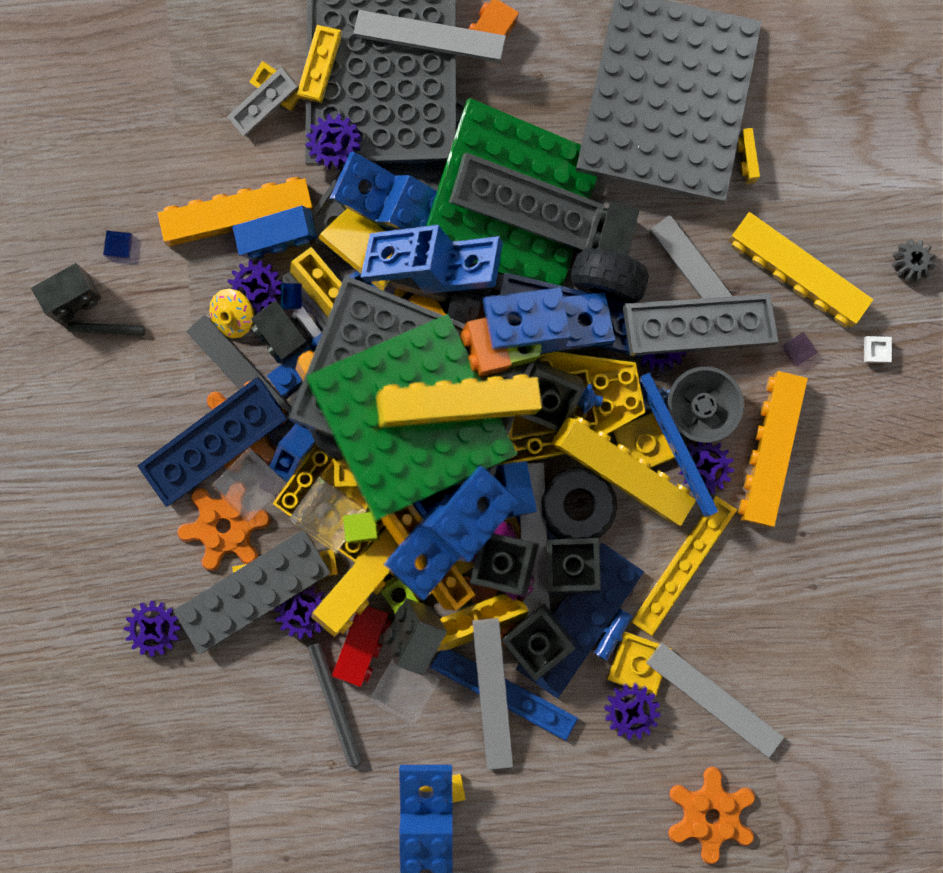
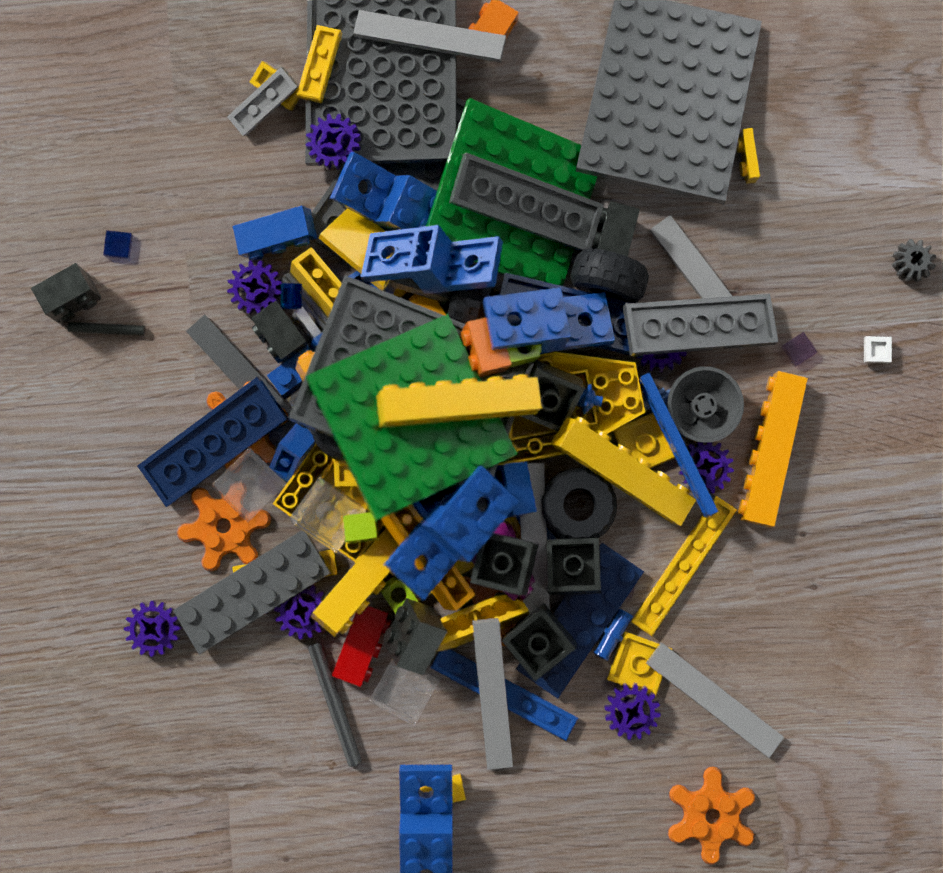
light orange brick [157,177,313,247] -> none
yellow dish [209,289,254,338] -> none
yellow brick [728,212,874,328] -> none

